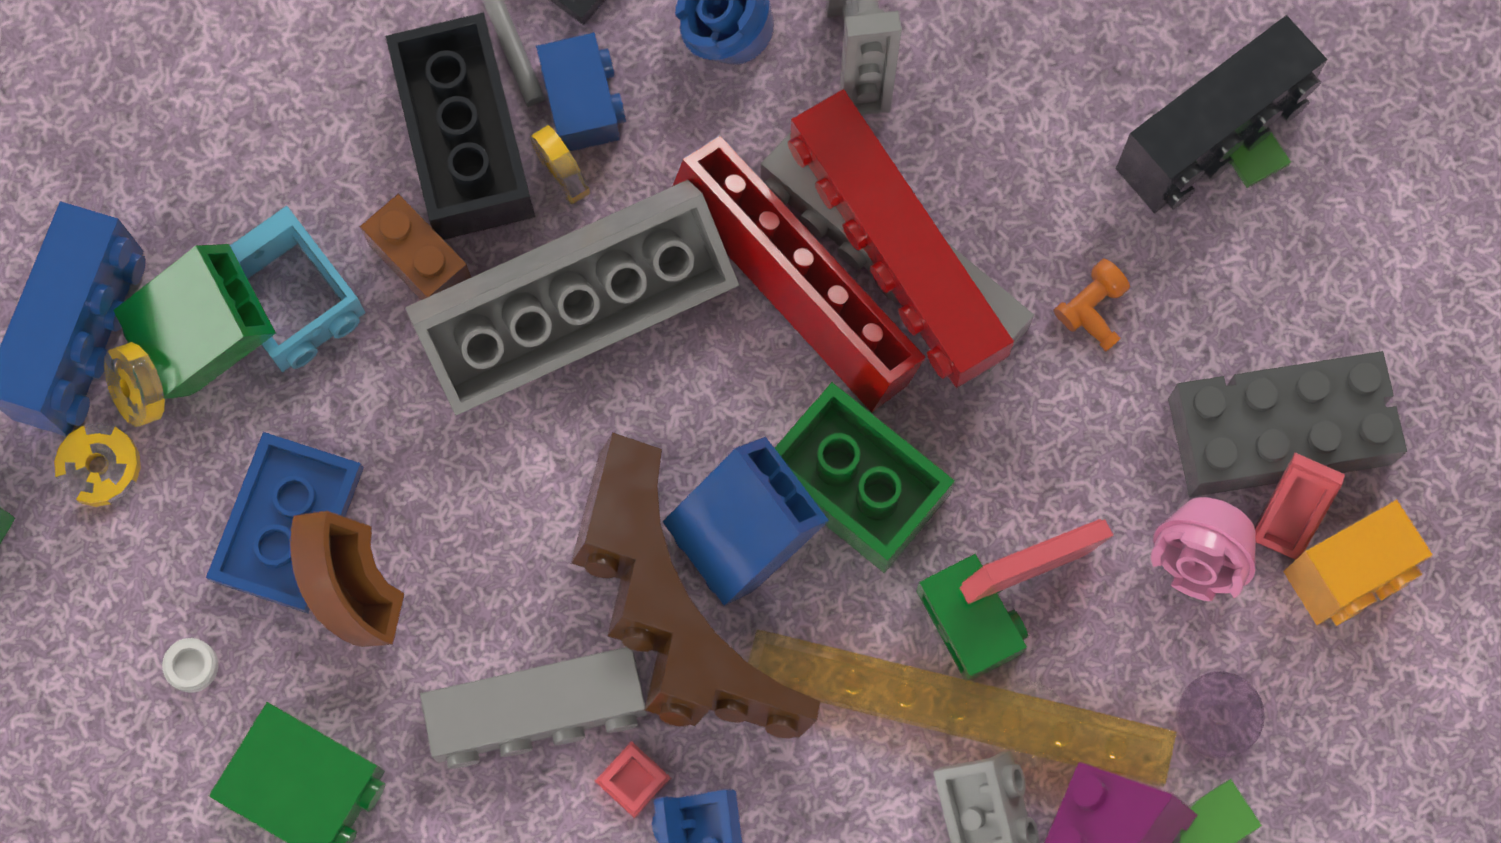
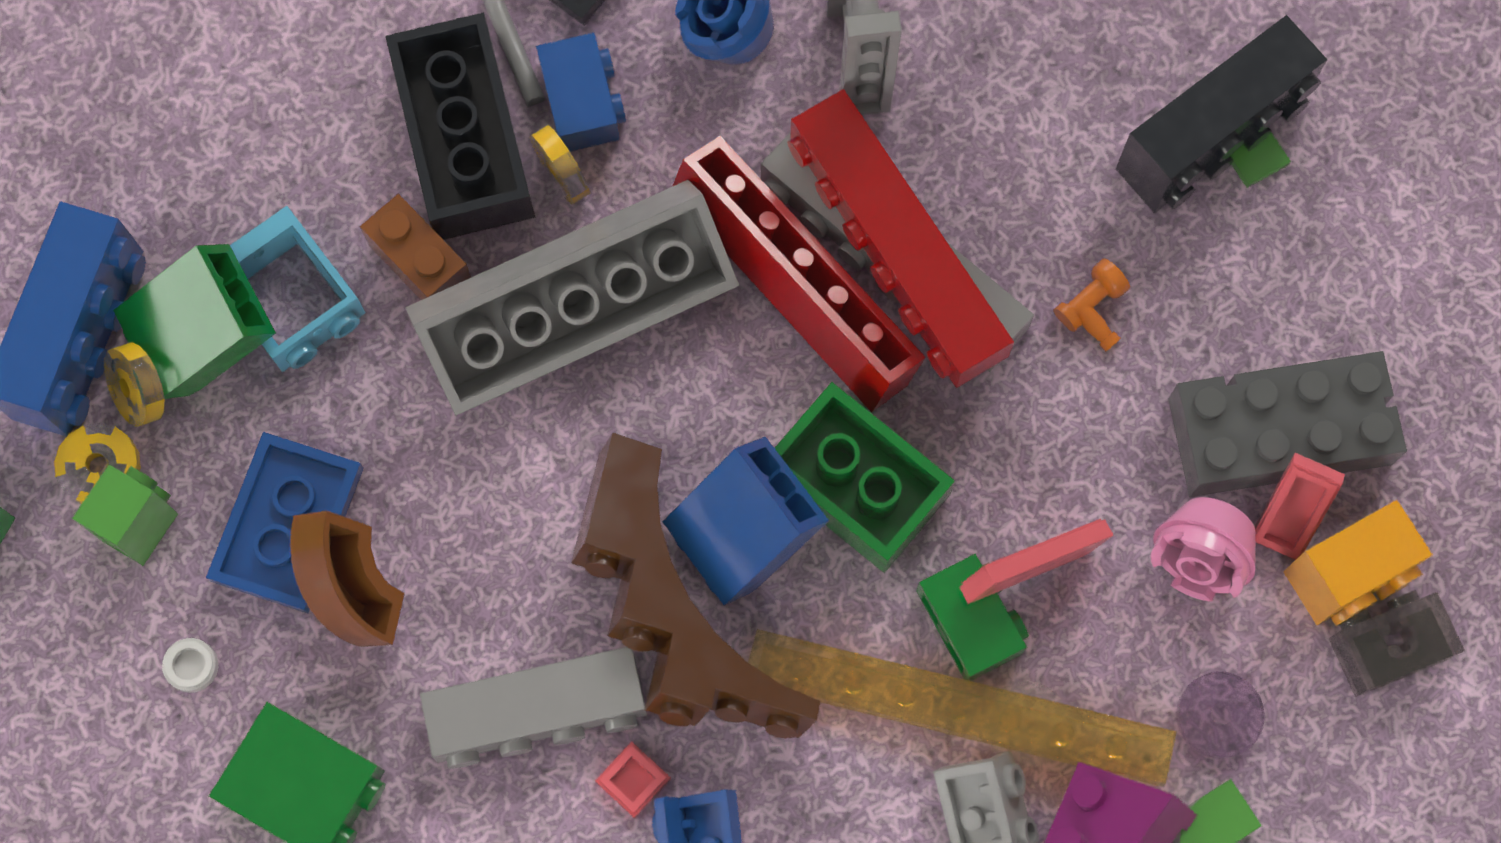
none -> bright green brick [72,464,178,566]
none -> clear smoke brick [1329,590,1465,697]

